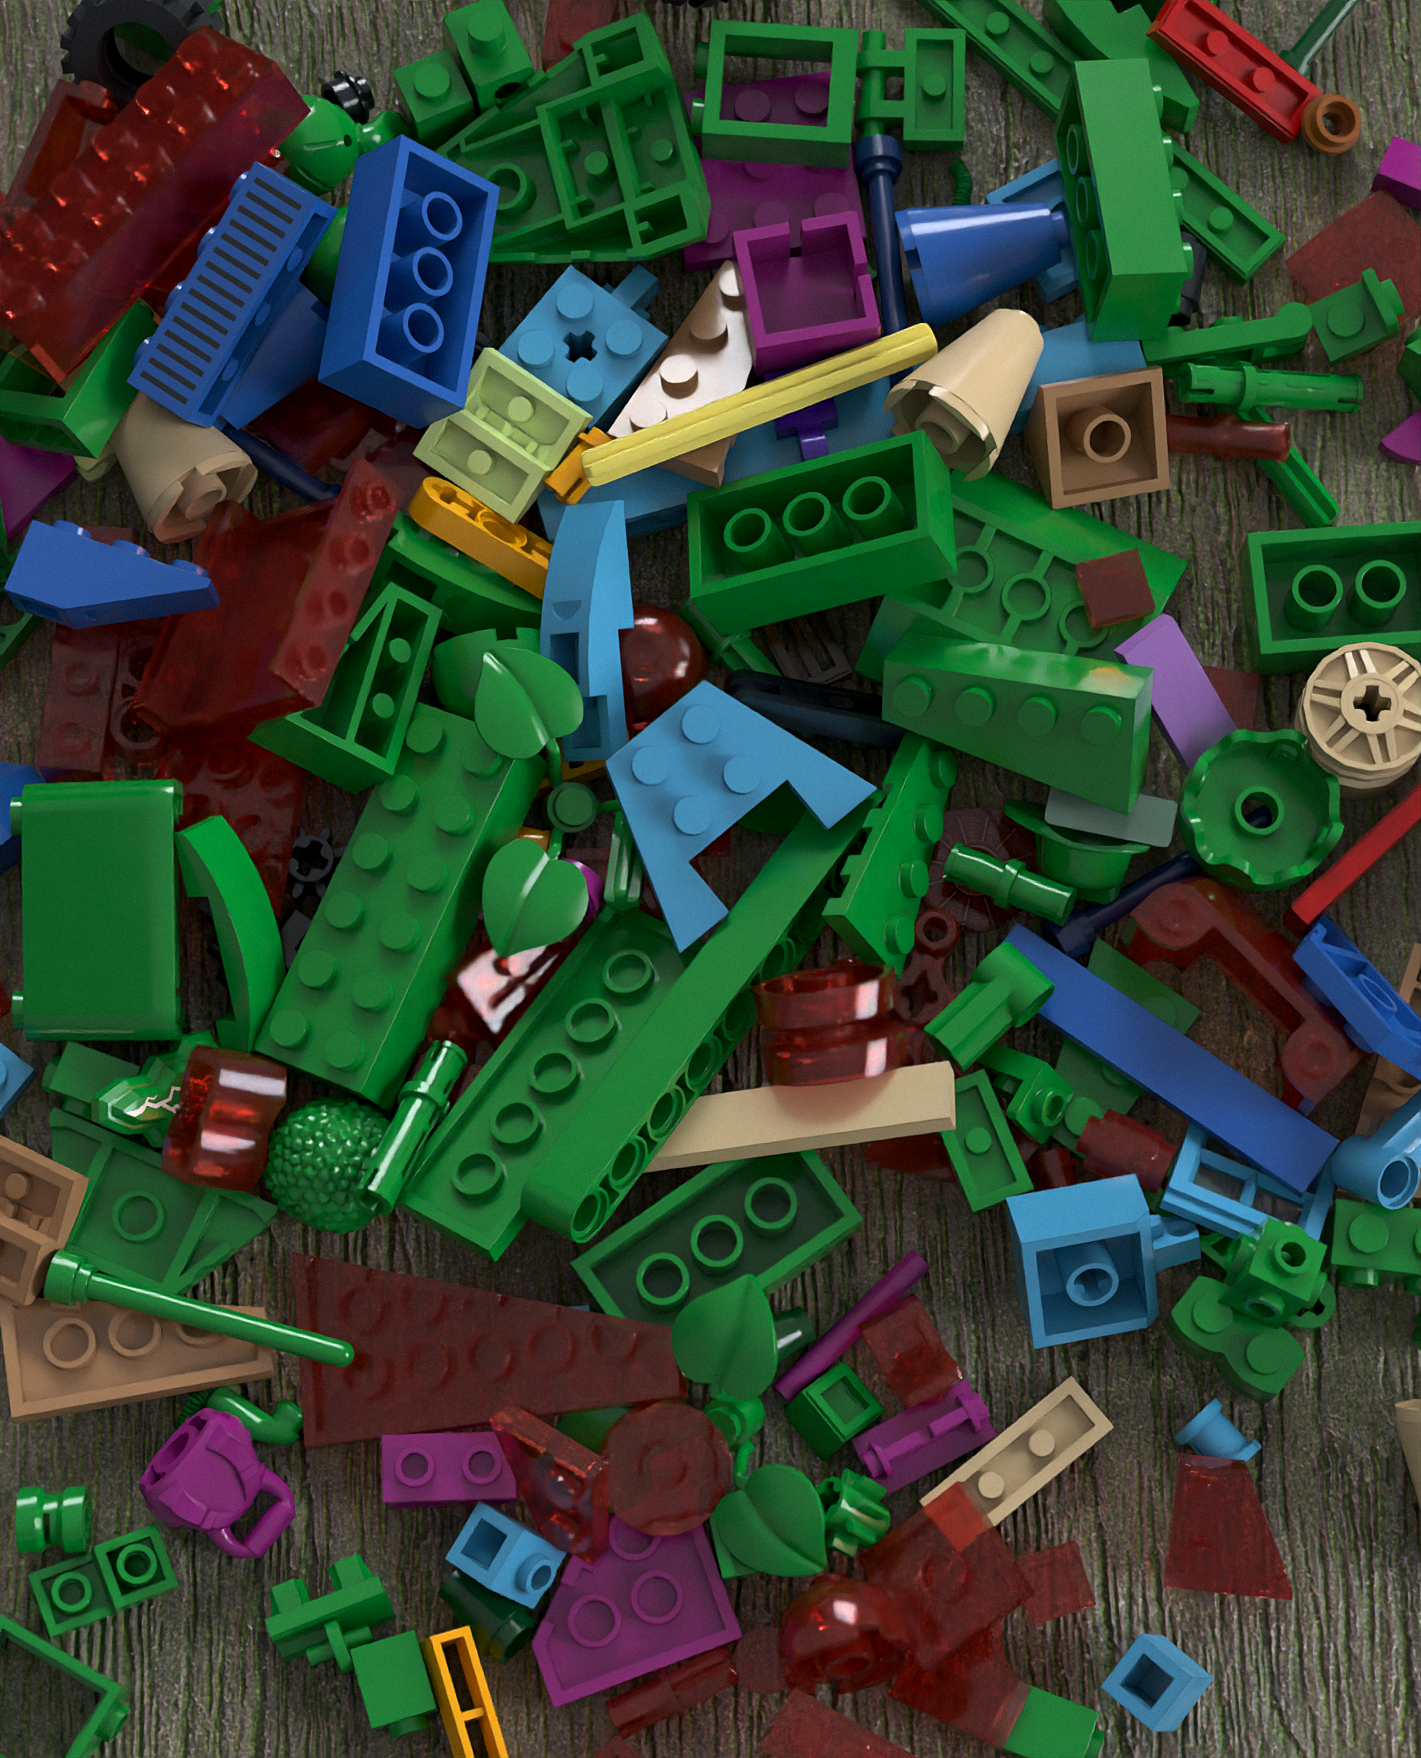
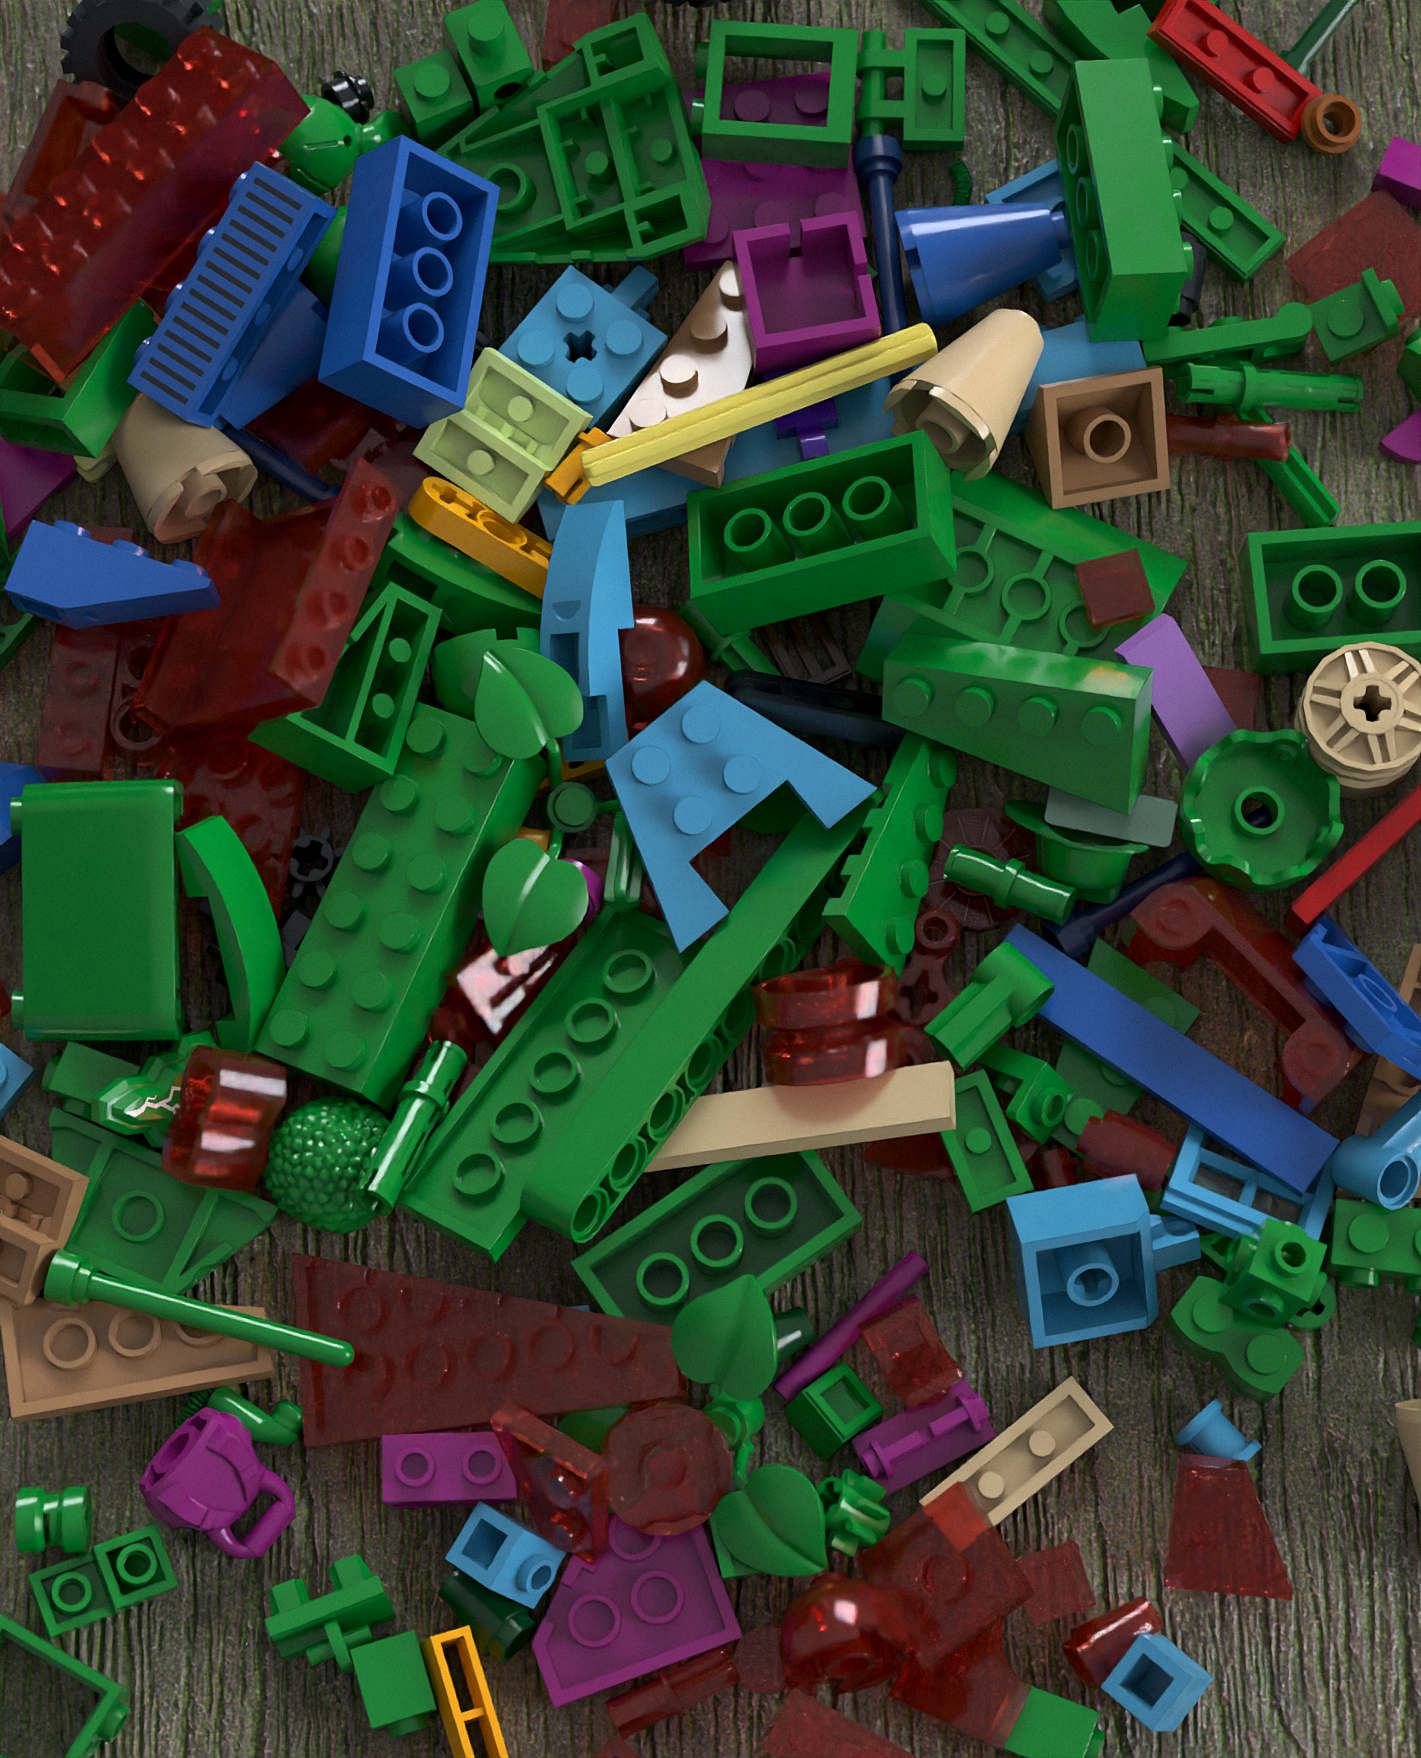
none -> clear red cone [1062,1596,1164,1688]

